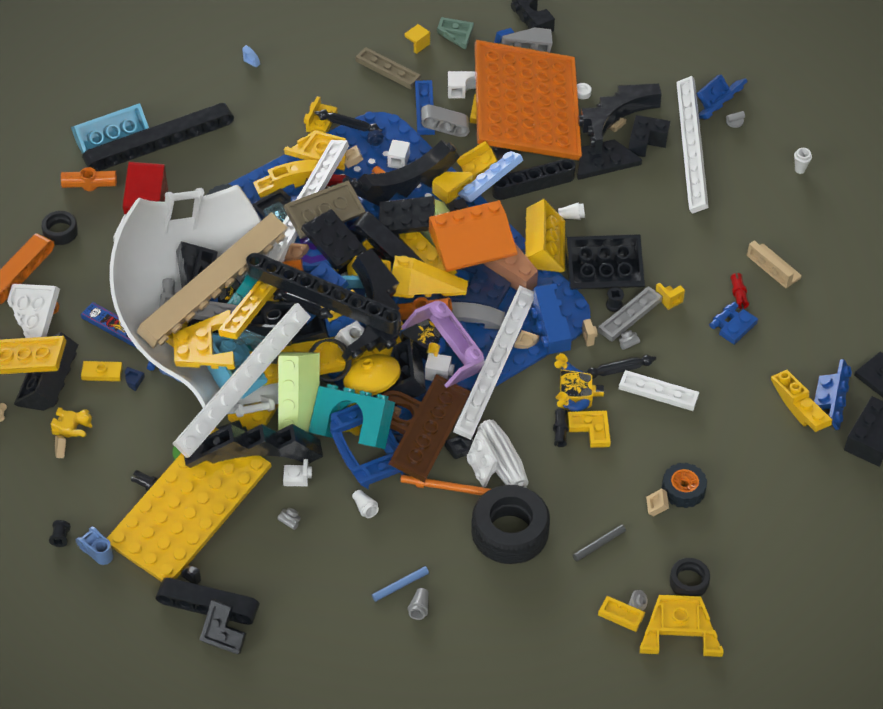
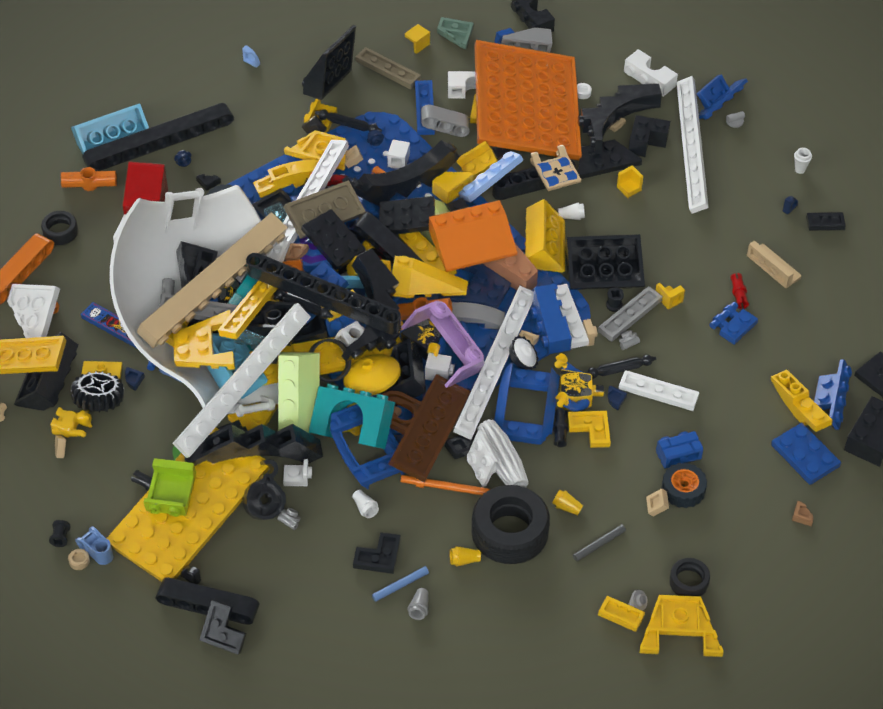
none -> tan tile [68,549,90,570]
none -> black gear [71,371,124,413]
none -> lime panel [144,458,196,517]
none -> dark blue plate [174,150,191,167]
none -> black tile [196,174,221,191]
none -> black piece [242,459,286,520]
none -> black slope [302,25,356,100]
none -> black plate [302,115,327,134]
none -> black plate [353,532,401,574]
none -> yellow cone [449,546,481,567]
none -> blue wedge [494,363,560,445]
none -> white piece [509,335,539,370]
none -> tan flag [530,145,581,191]
none -> yellow cone [552,490,584,516]
none -> white plate [556,284,589,349]
none -> dark blue tile [607,386,627,410]
none -> yellow panel [617,165,643,198]
none -> white arch [624,49,678,97]
none -> blue brick [656,431,703,469]
none -> blue plate [771,423,841,485]
none -> dark blue tile [782,196,798,215]
none -> medium nougat tile [792,501,813,526]
none -> black plate [806,212,846,231]

